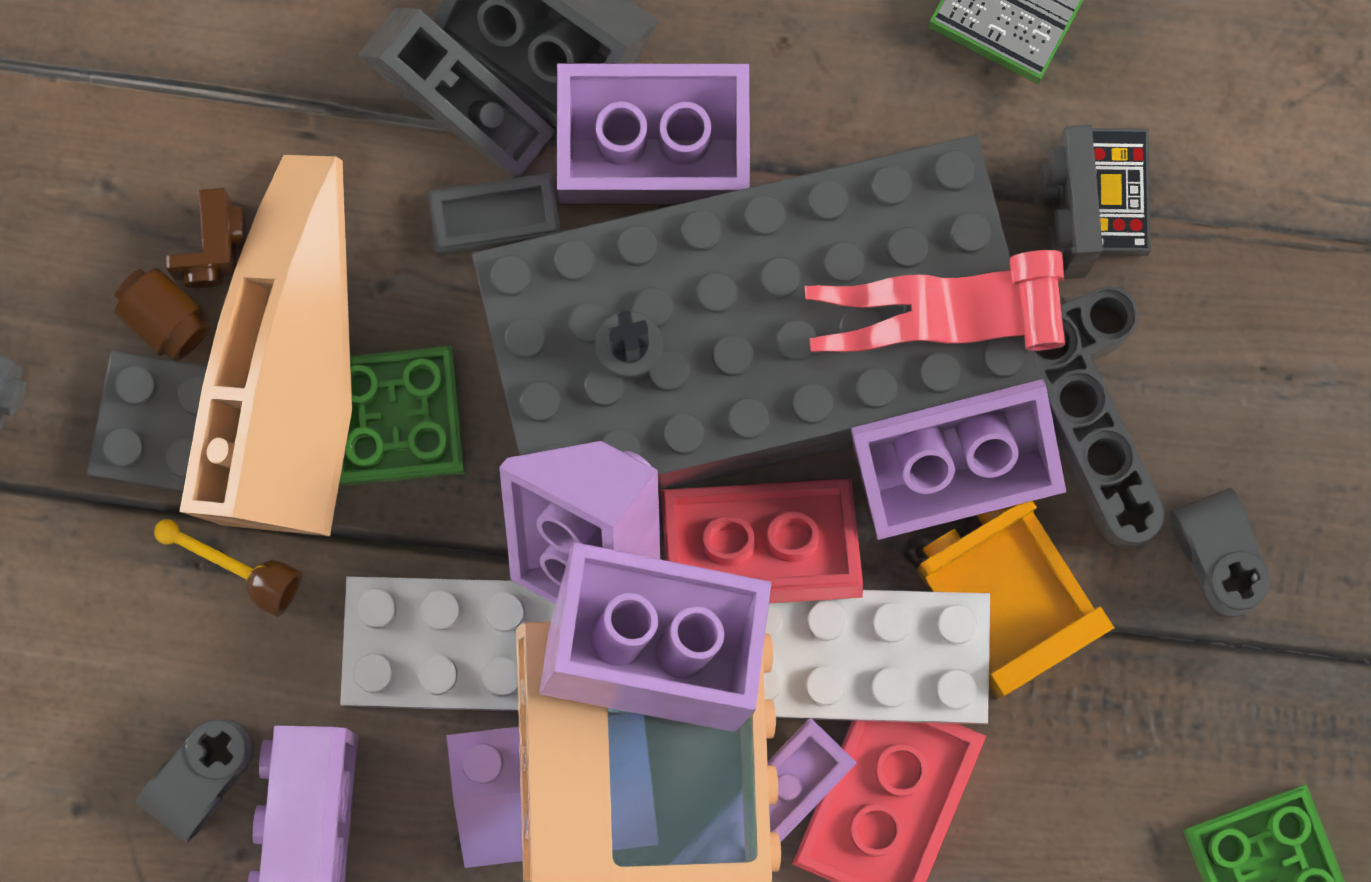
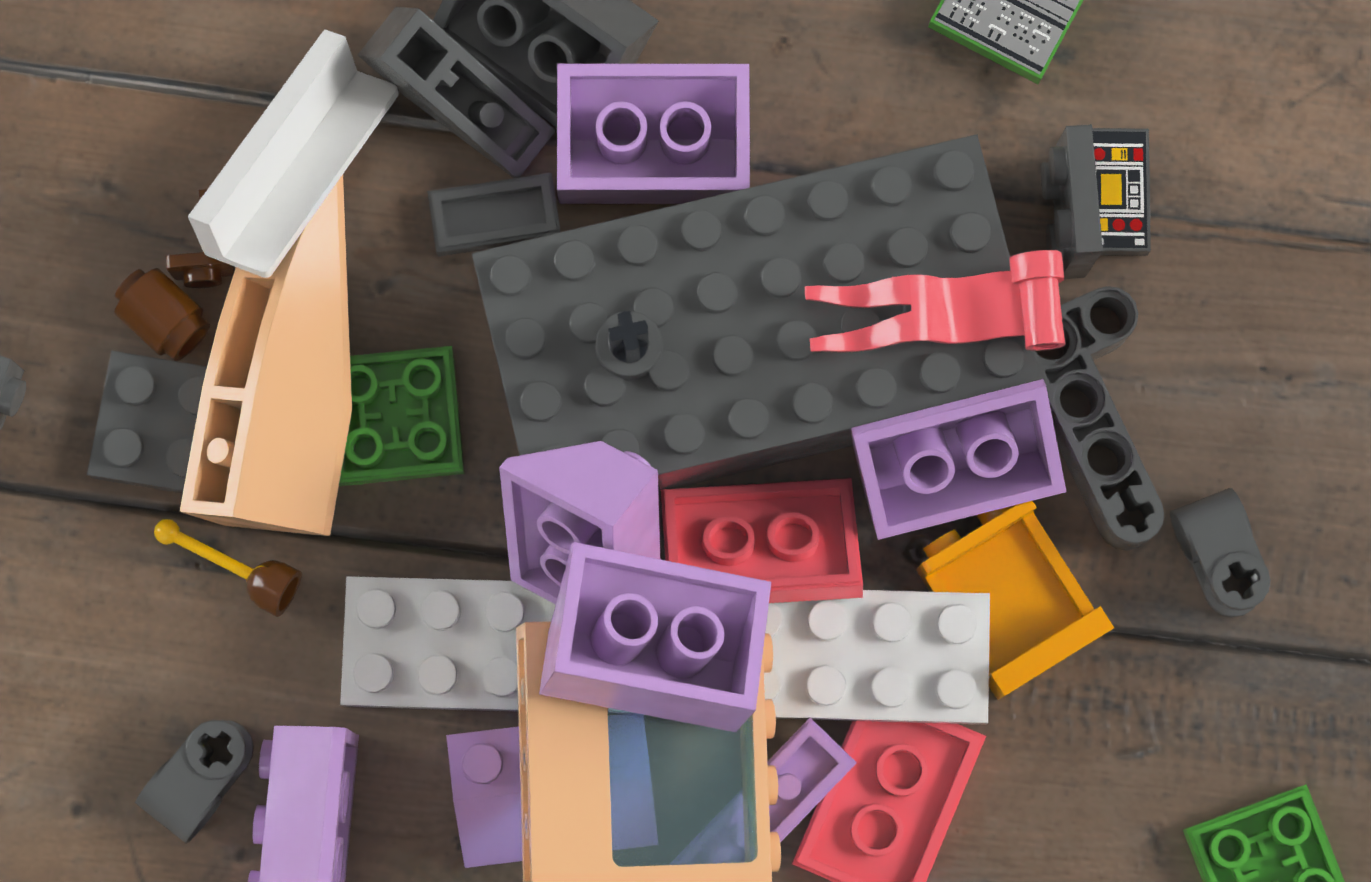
none -> white panel [188,29,399,278]

